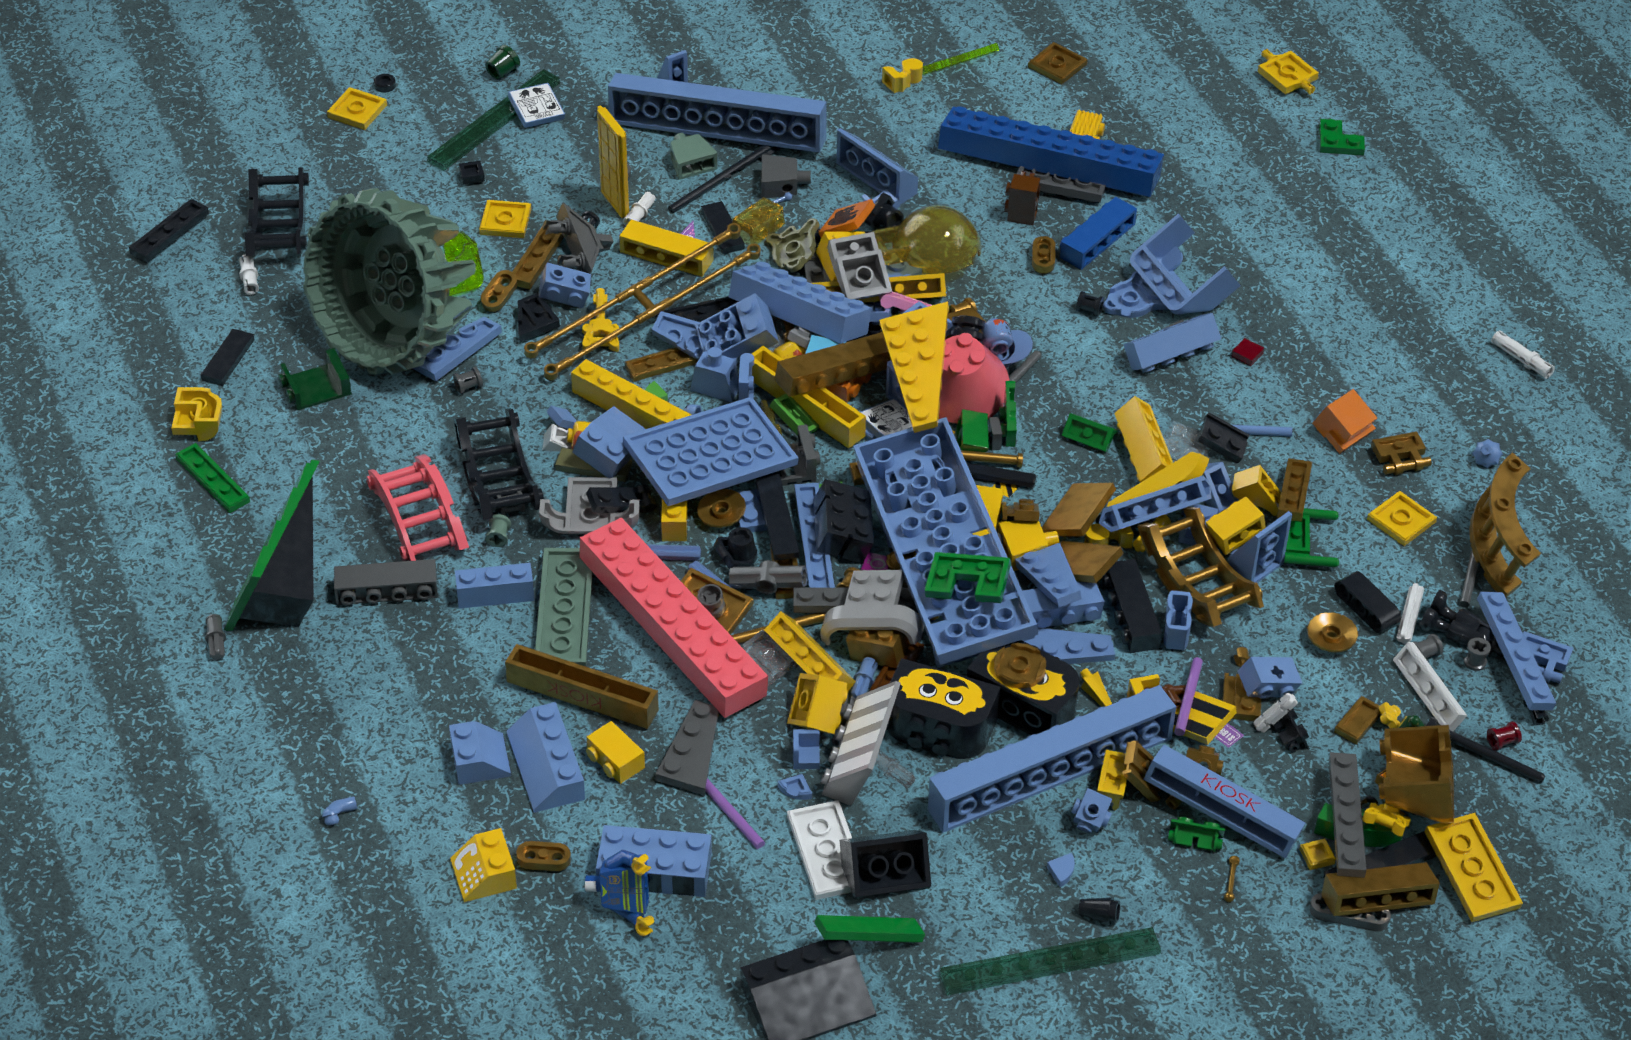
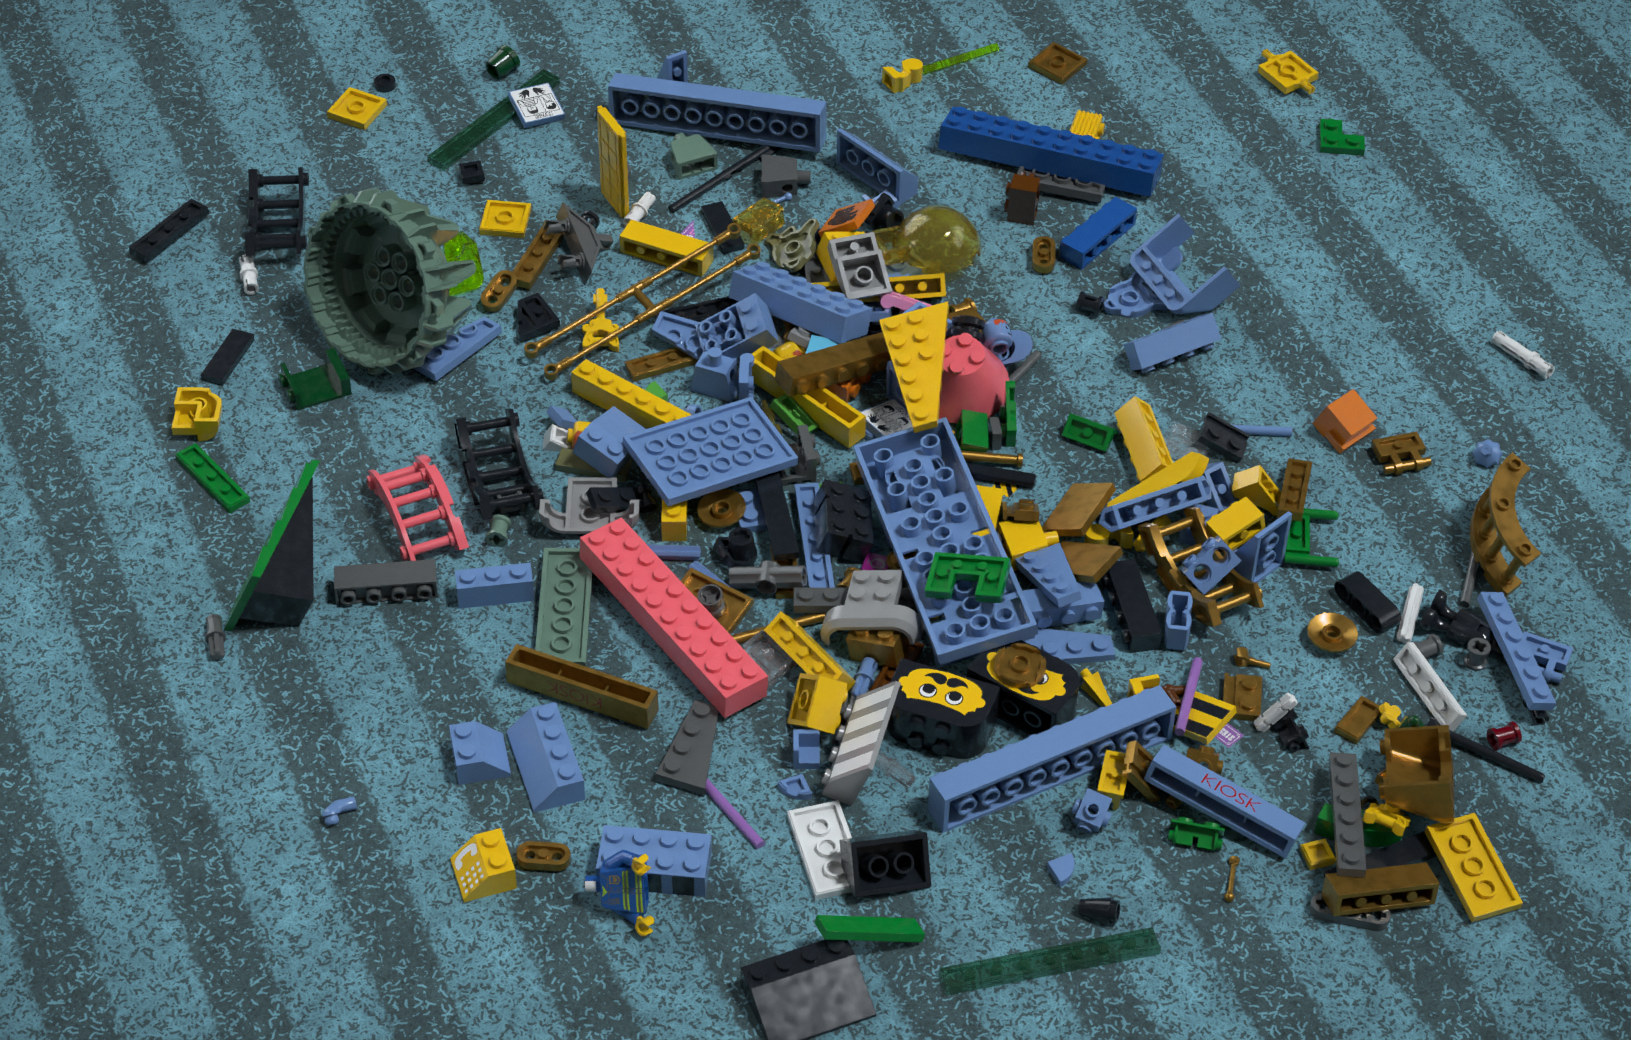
dark grey bush [453,367,483,394] -> none
medium blue brick [539,263,591,308] -> none
yellow brick [586,721,645,784] -> none
dark red tile [1231,338,1264,366] -> none
medium blue brick [1238,657,1302,699] -> none
yellow tile [1367,491,1437,546] -> none
none -> medium blue brick [1181,535,1241,595]

